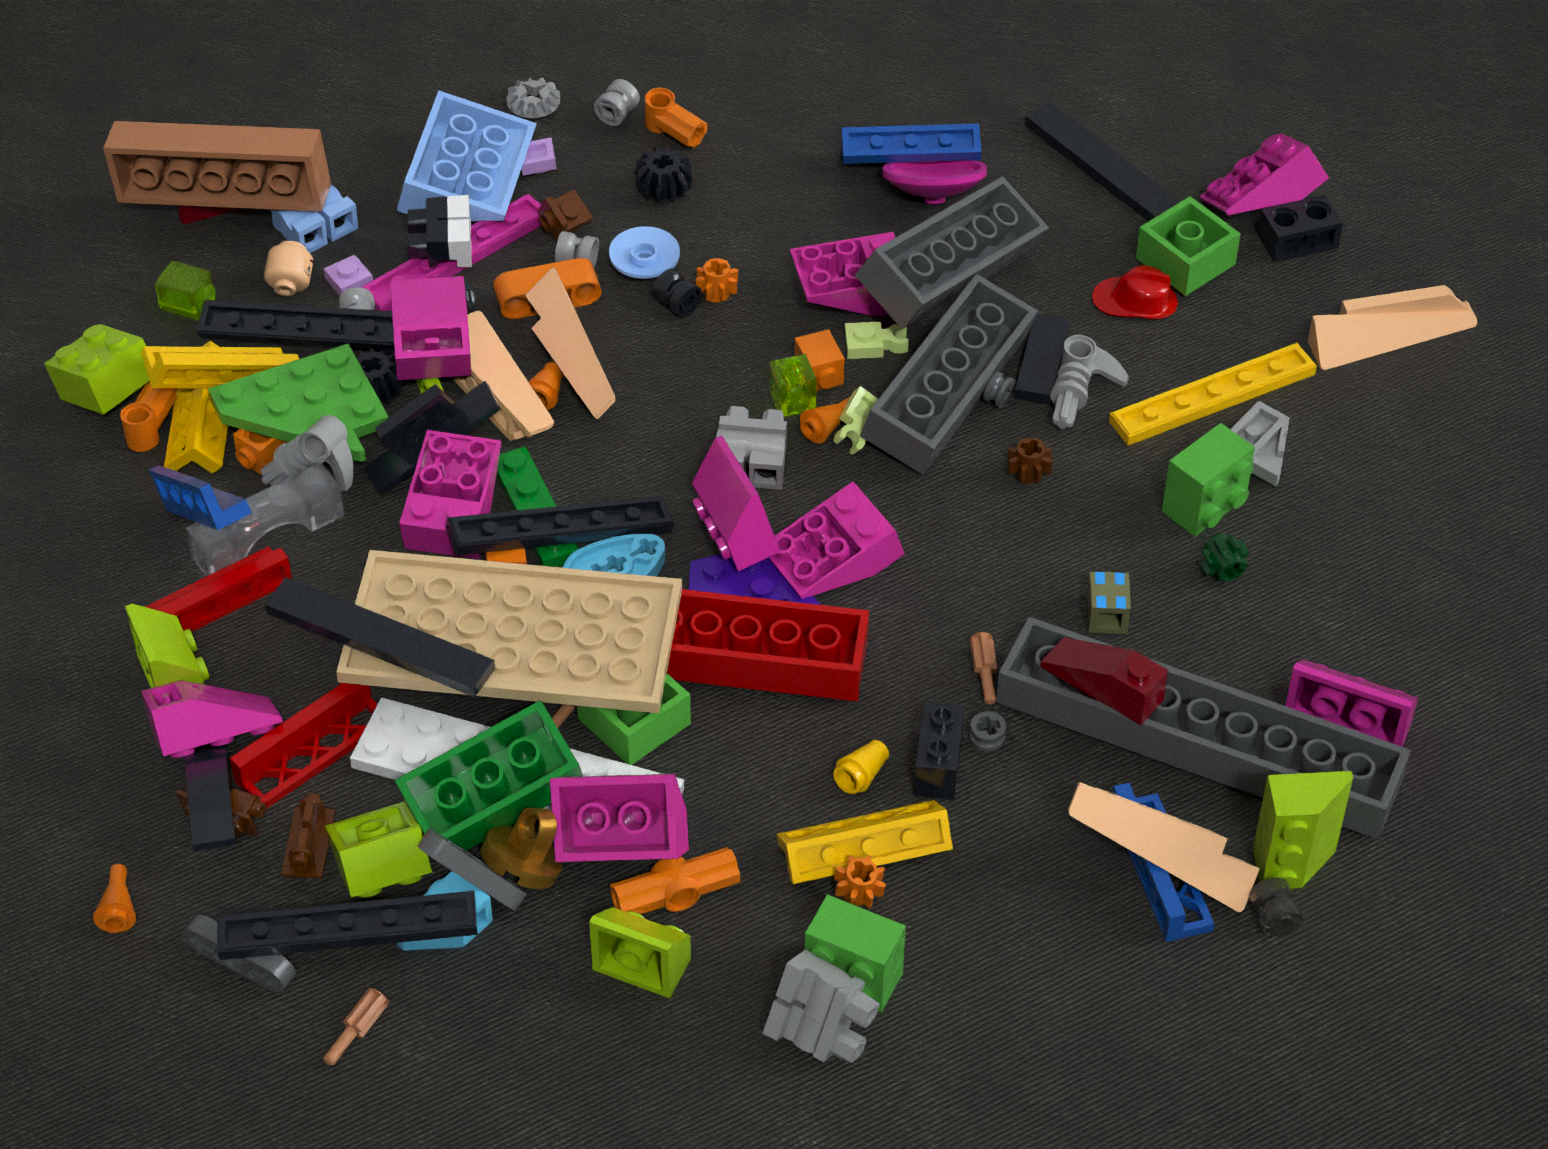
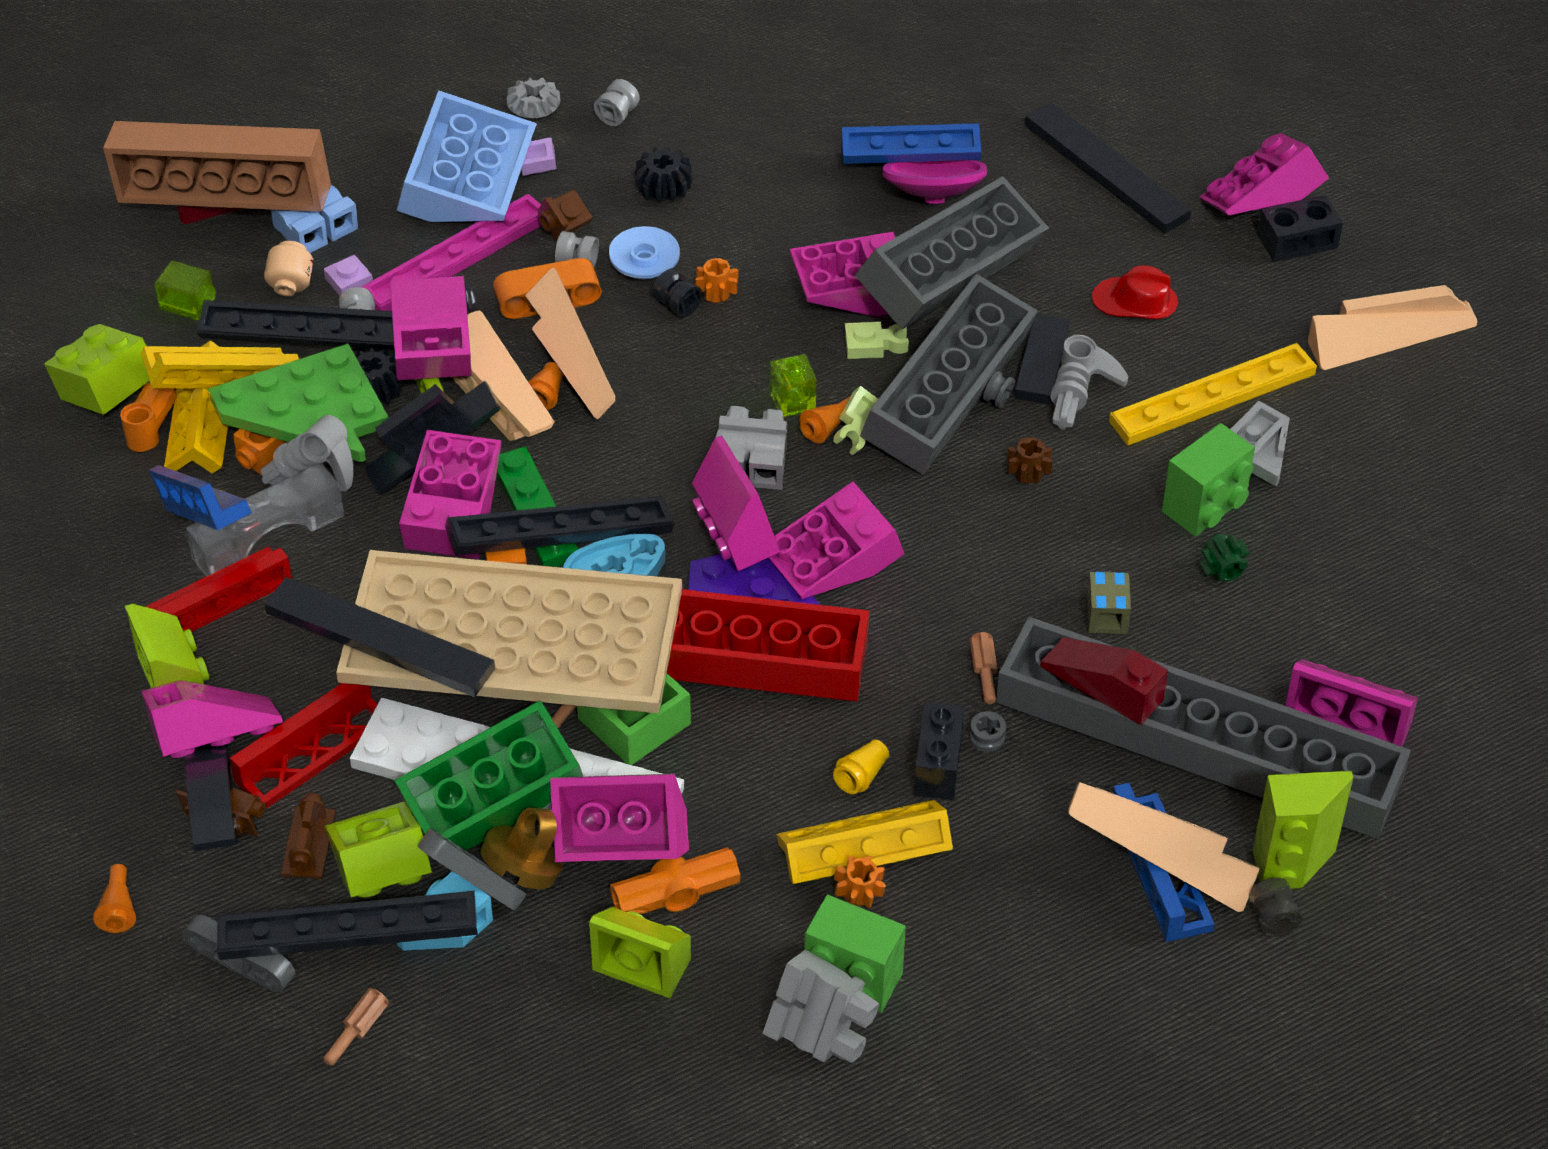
hips [407,195,472,268] -> none
orange piece [644,88,708,149] -> none
orange brick [794,329,845,393] -> none
bright green brick [1136,196,1241,296] -> none

